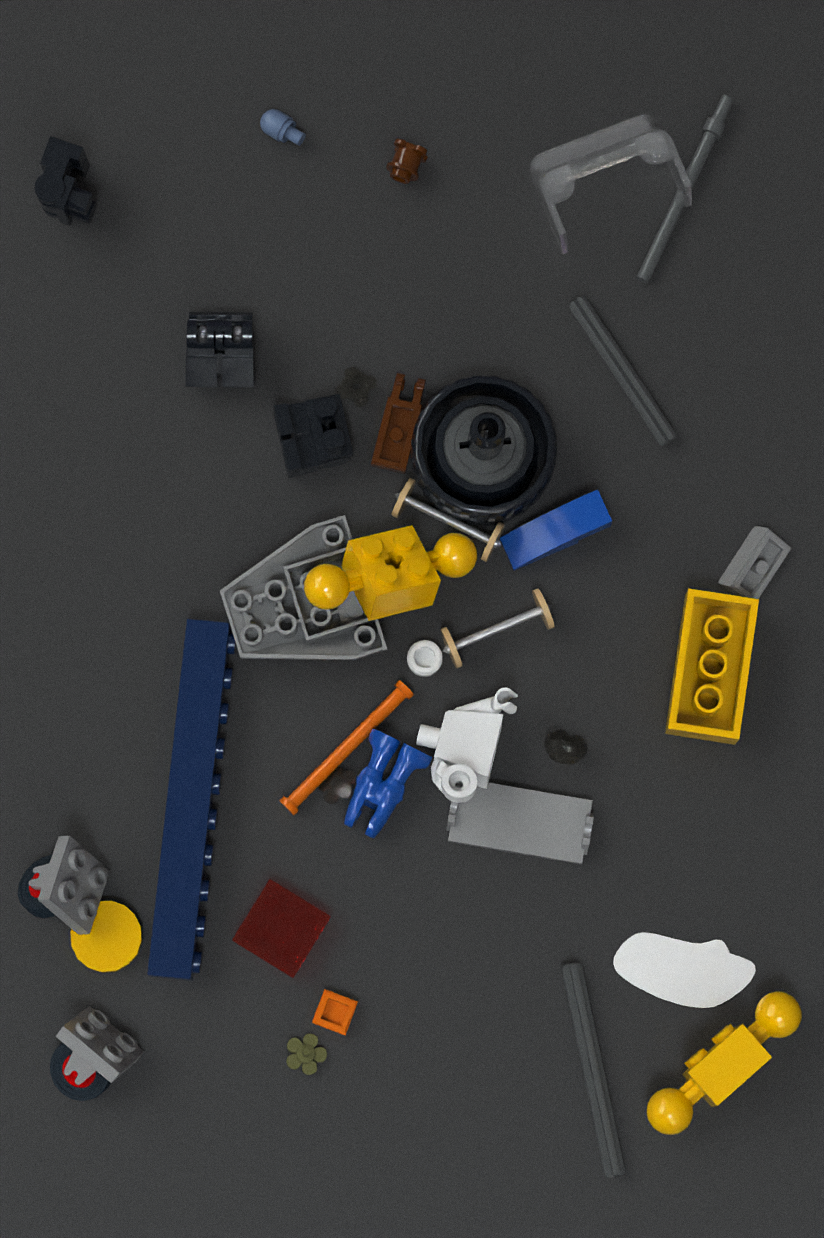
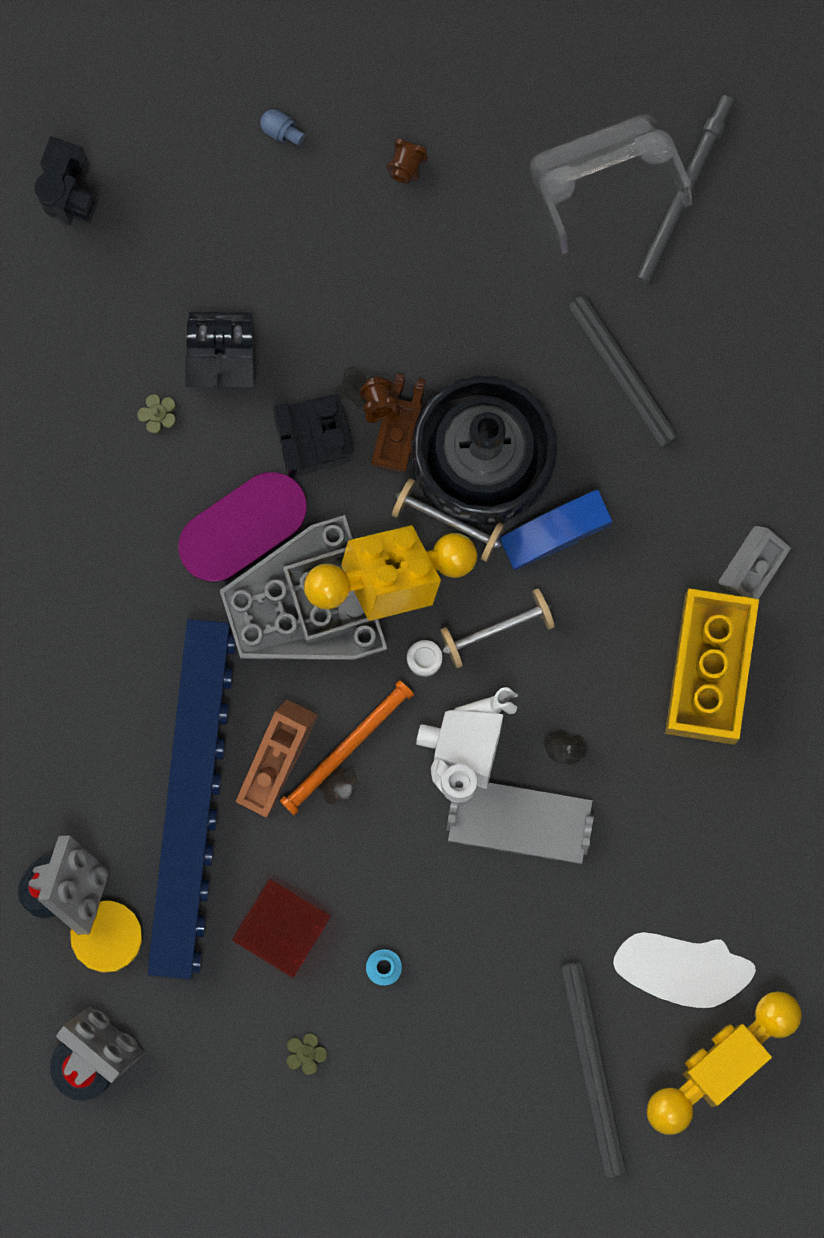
orange tile [312,989,358,1036] -> none
blue piece [344,728,432,838] -> none
none -> olive plant [137,394,176,434]
none -> magenta tile [178,472,307,583]
none -> nougat slope [235,699,318,818]
none -> reddish brown brick [359,377,400,423]
none -> medium azure plate [366,949,402,986]

